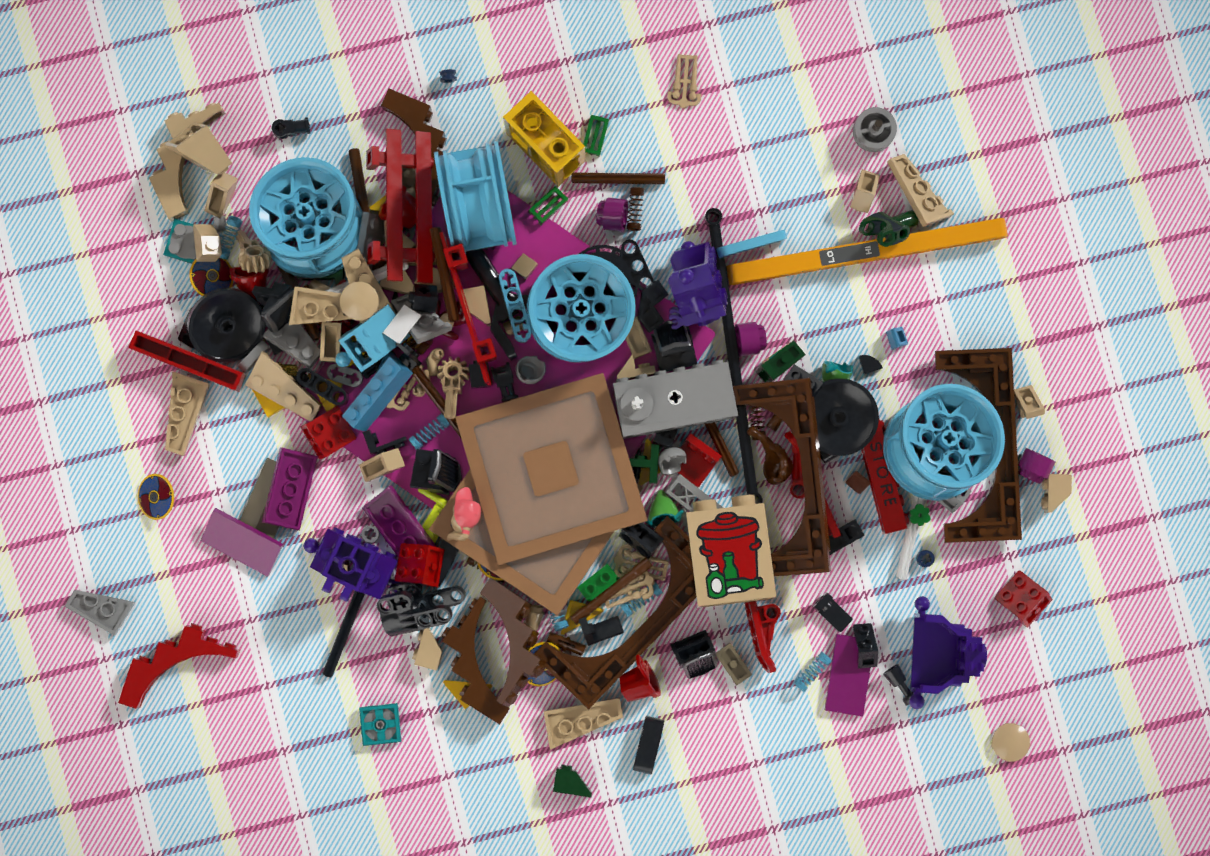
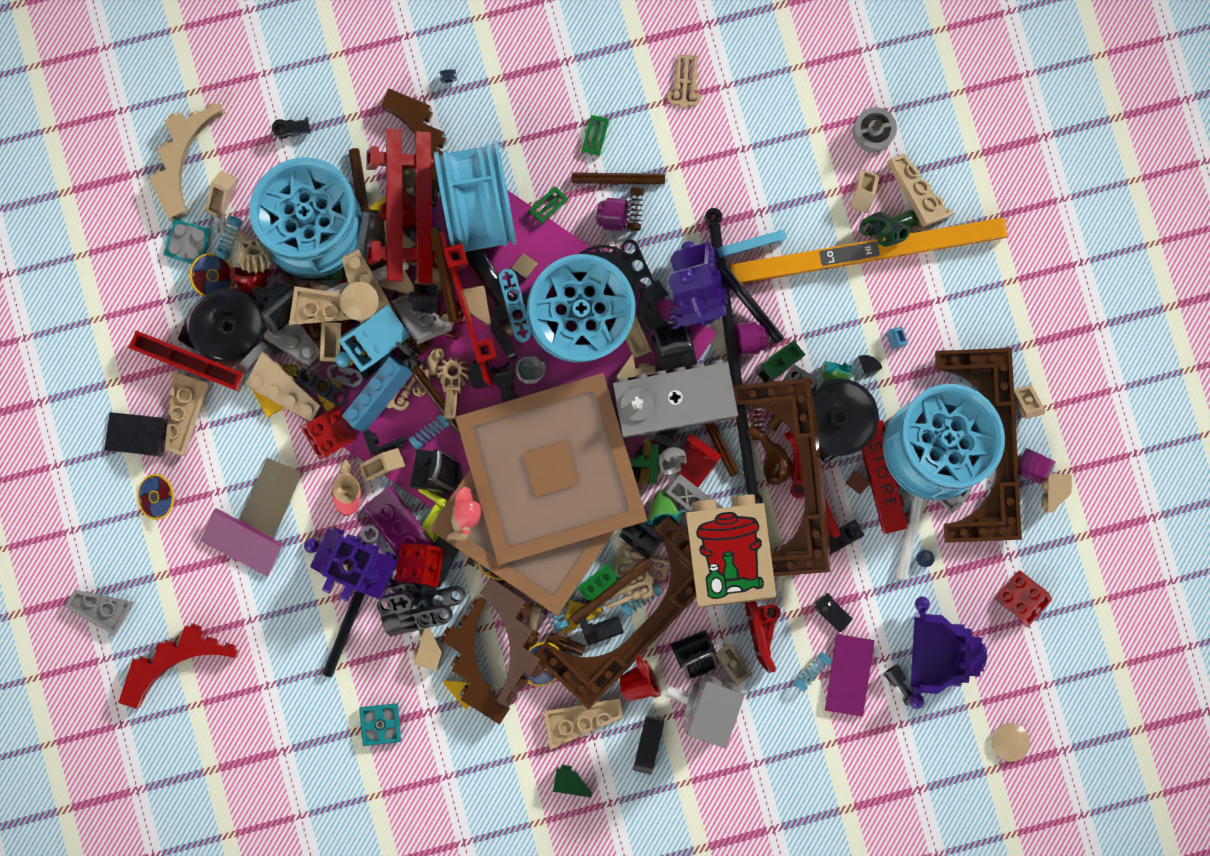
tan slope [165,122,232,174] -> none
tan slope [193,224,222,262] -> none
magenta tile [262,447,318,531] -> none
white sticker [383,305,422,344] -> none
yellow piece [503,91,586,187] -> none
black bracket [853,623,878,668] -> none
green plant [910,504,931,526] -> none
none -> black slope [104,412,167,457]
none -> tan hair [332,460,361,516]
none -> light grey piece [665,674,745,749]
none -> black axle [720,266,784,344]

